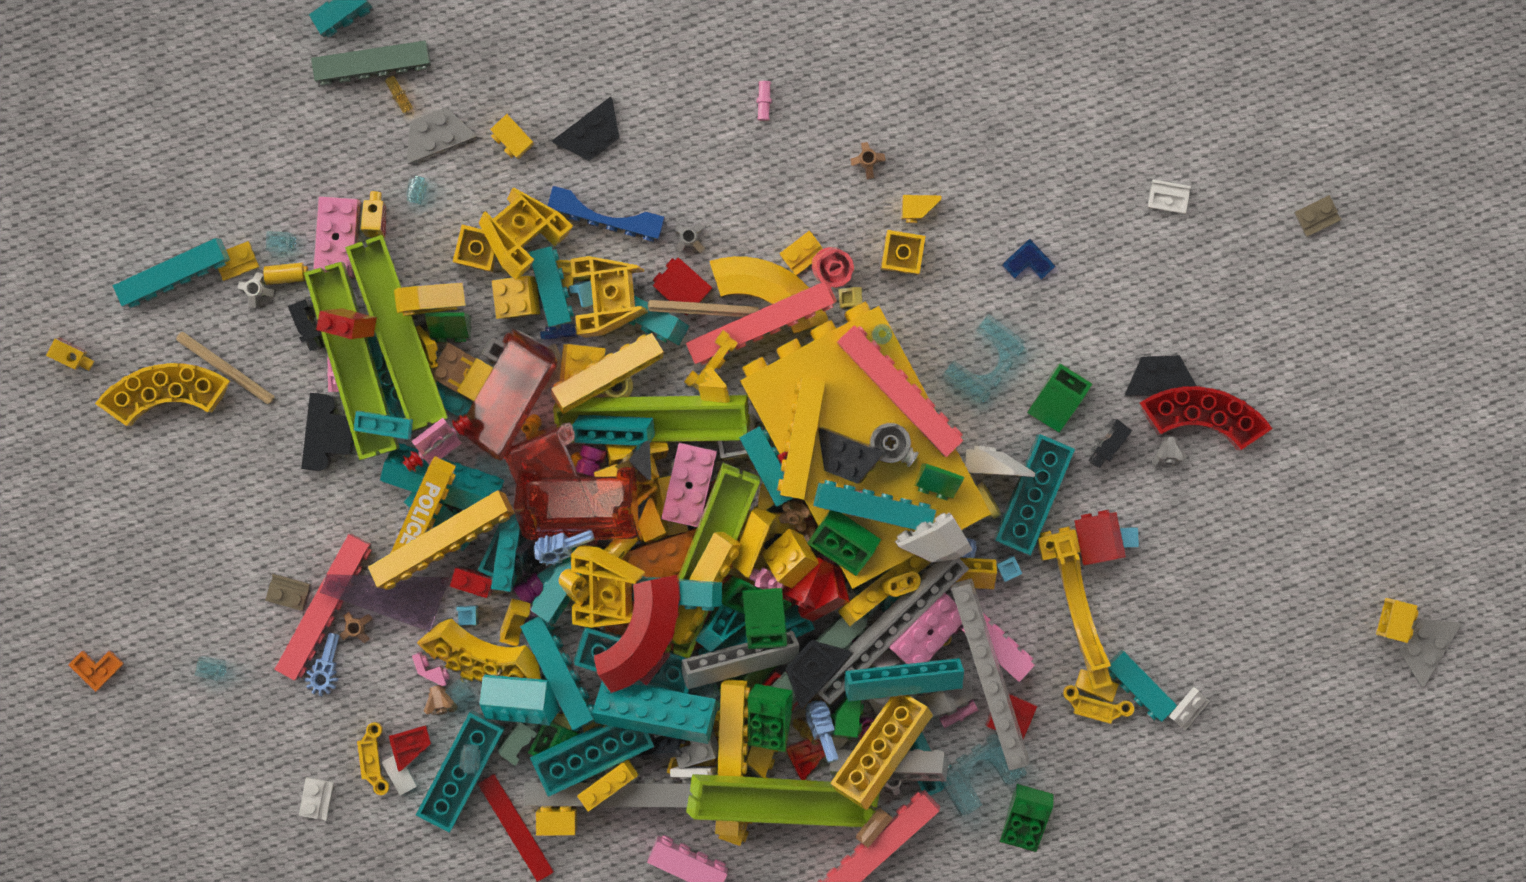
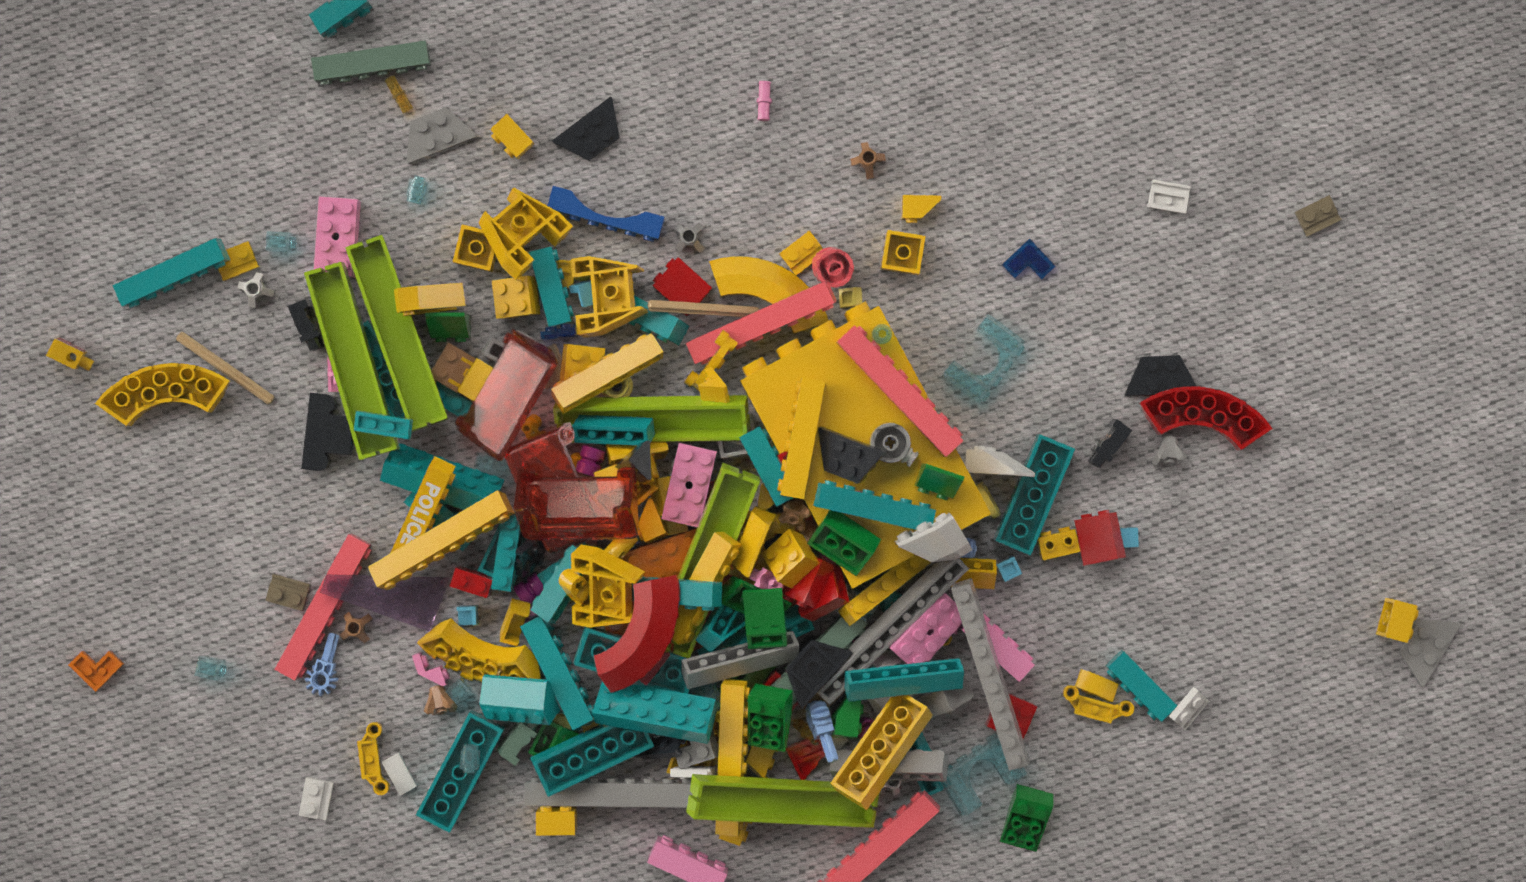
yellow brick [263,262,308,285] -> none
red brick [316,308,377,339] -> none
yellow torso [361,191,386,238] -> none
red wing [389,725,431,772] -> none
bright pink plate [403,415,473,472] -> none
yellow plate [416,325,438,369] -> none
red tile [478,773,554,882] -> none
light blue gear [534,530,594,566] -> none
yellow brick [577,760,639,812] -> none
medium nougat piece [855,808,893,848] -> none
yellow plate [884,571,921,597] -> none
bright pink pin [939,700,979,729] -> none
green slope [1027,363,1092,433] -> none
yellow slope [1053,535,1112,690] -> none

